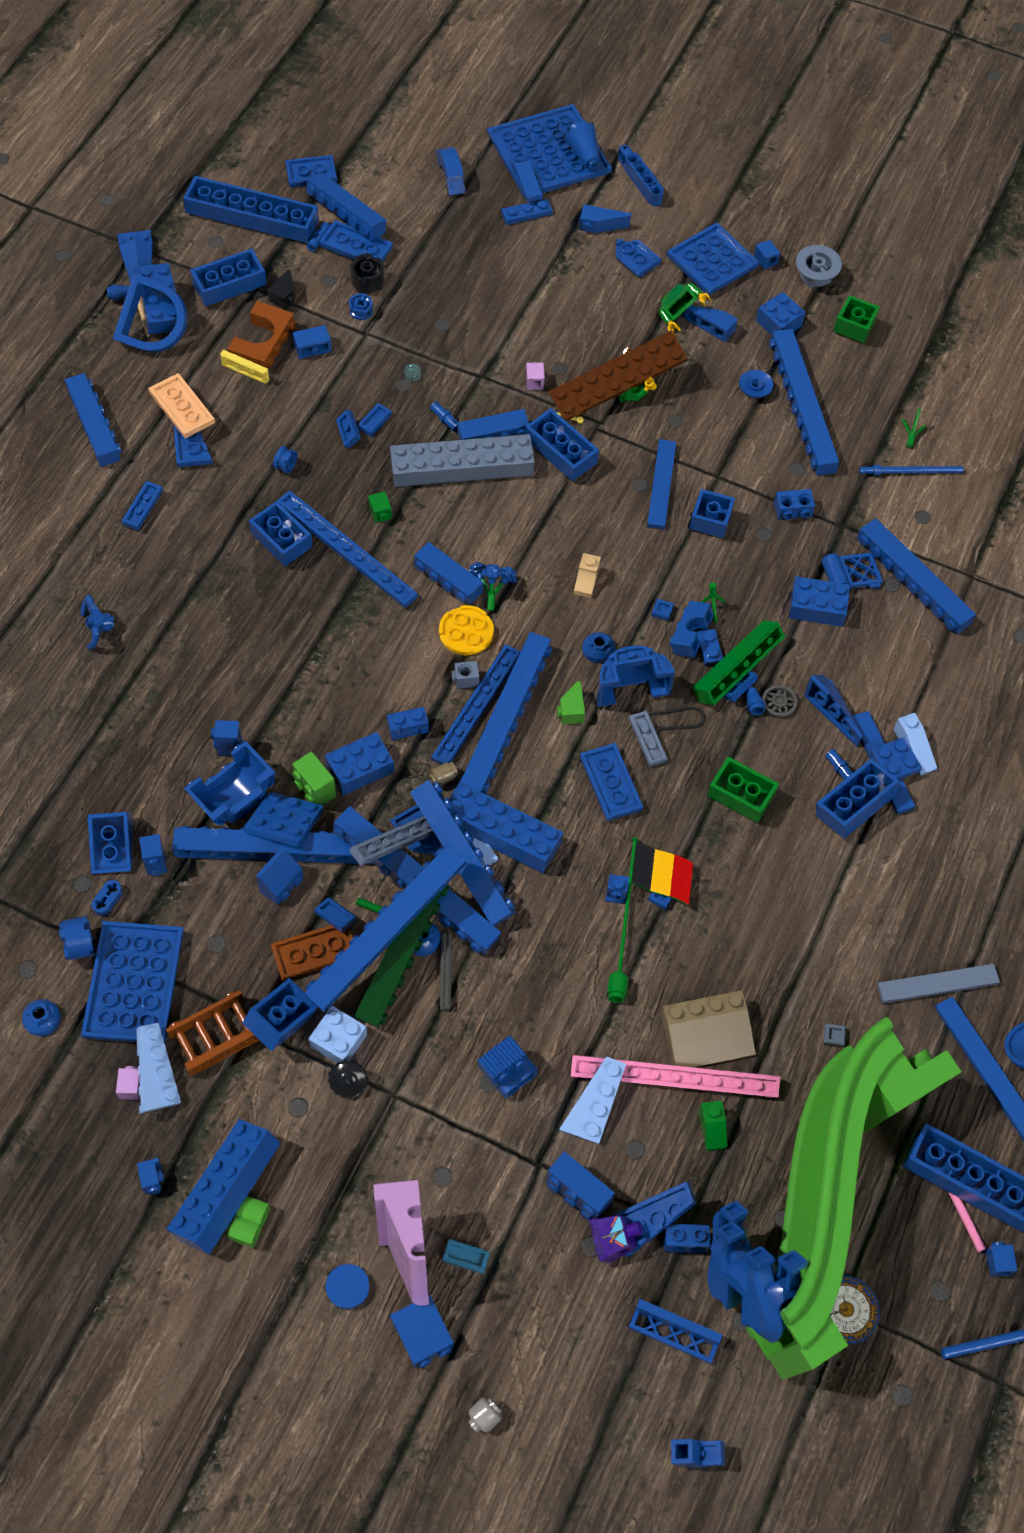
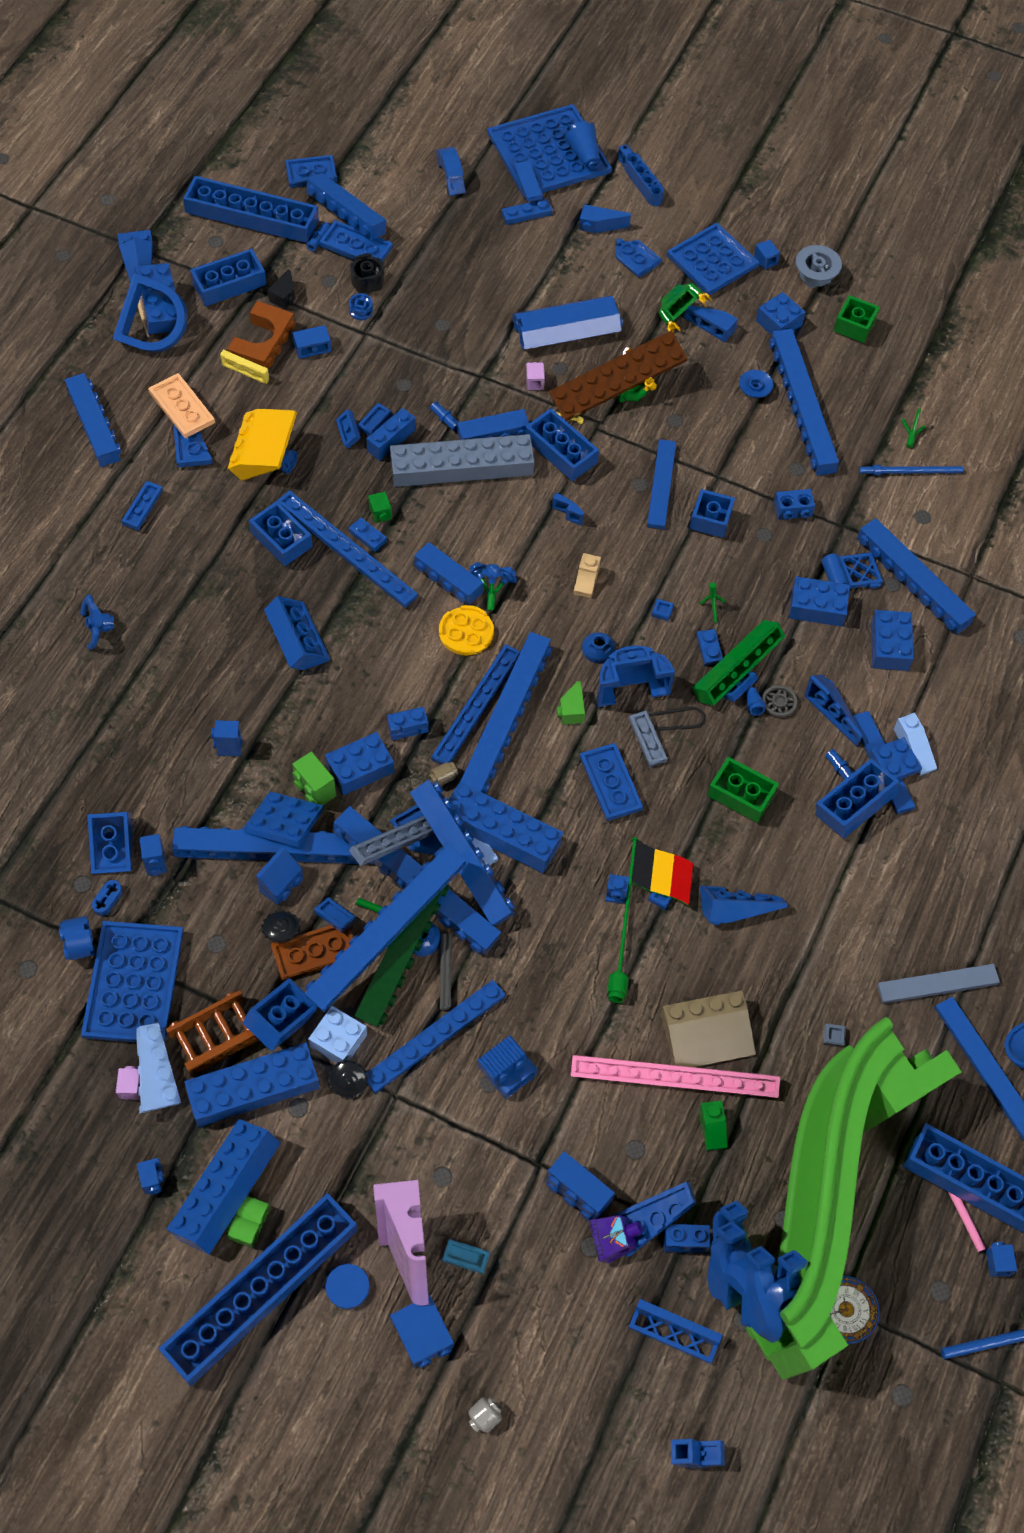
blue piece [22,999,61,1036] -> none
blue cone [107,285,129,302] -> none
blue cylinder [184,741,275,825] -> none
clear light blue tile [404,364,421,381] -> none
sand blue brick [451,661,479,689] -> none
light blue wing [559,1057,626,1144] -> none
blue arch [670,601,714,658] -> none
none -> blue brick [158,1193,358,1387]
none -> blue brick [184,1043,320,1128]
none -> yellow slope [228,409,297,481]
none -> black piece [261,910,301,944]
none -> blue slope [264,596,330,670]
none -> blue plate [348,517,387,552]
none -> blue brick [366,408,416,461]
none -> blue plate [366,980,506,1094]
none -> blue panel [512,296,623,349]
none -> blue slope [552,493,584,526]
none -> blue wedge [700,885,788,925]
none -> blue brick [871,610,914,671]

